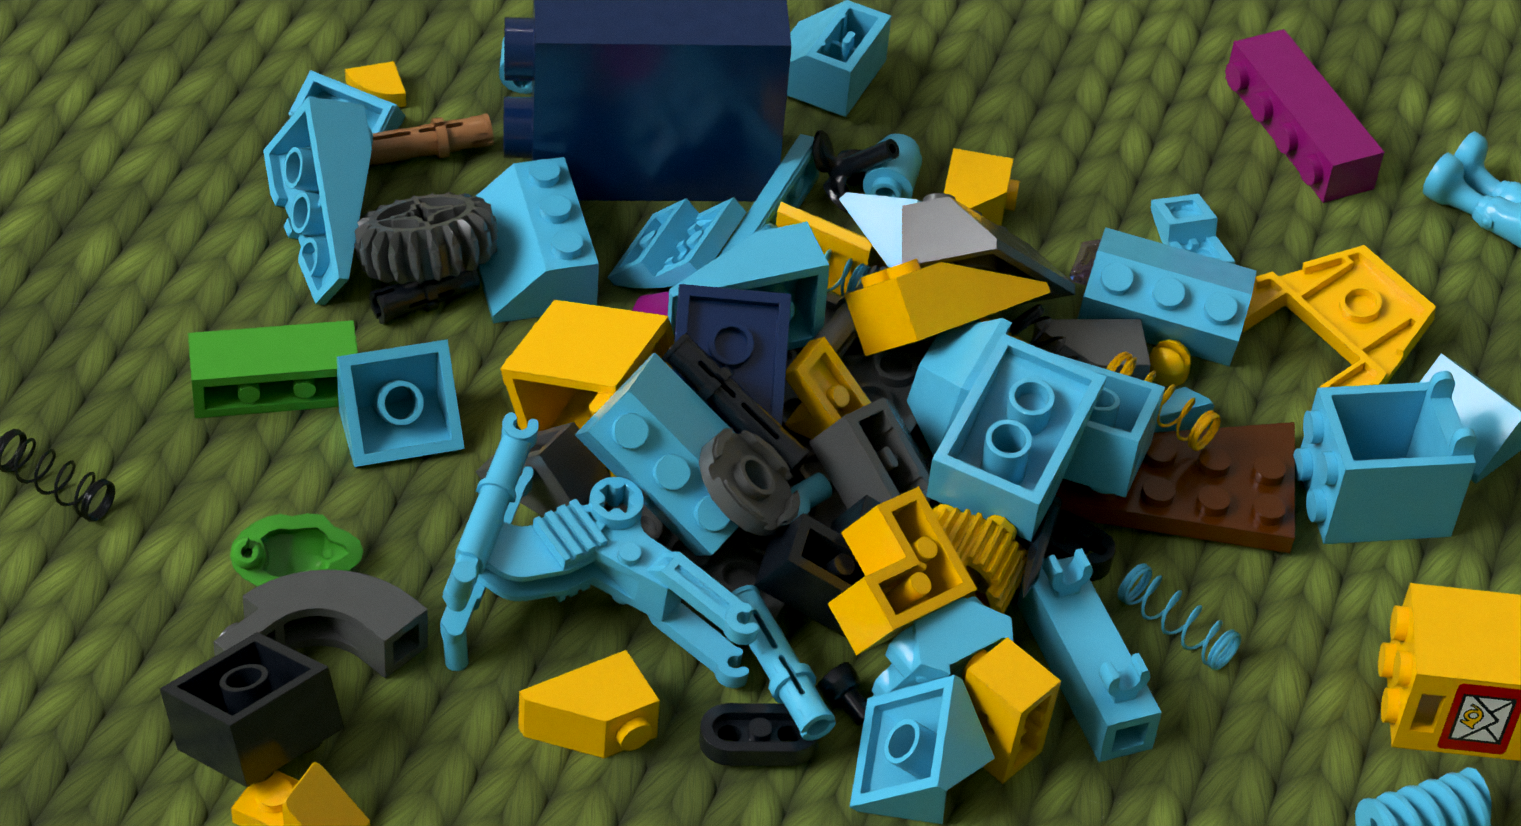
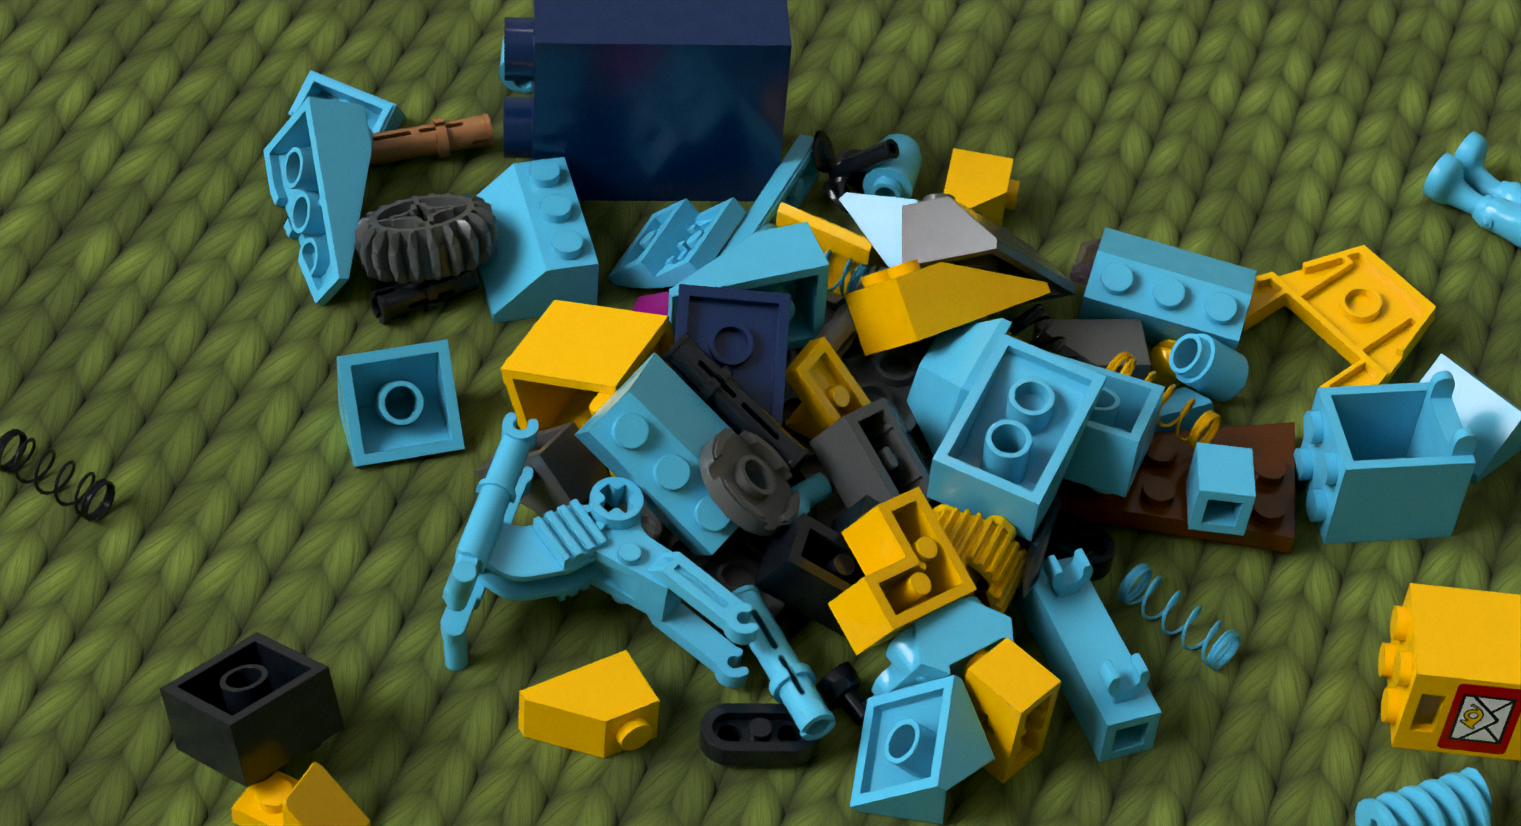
bright green brick [188,320,358,418] -> none
dark grey arch [213,569,428,679] -> none
bright green arm [230,513,363,586] -> none
yellow tile [345,61,406,107] -> none
medium azure slope [787,0,892,117] -> none
medium azure slope [1151,194,1235,264] -> none
magenta brick [1225,29,1385,203] -> none
none -> medium azure brick [1169,333,1249,402]
none -> medium azure brick [1186,442,1256,536]

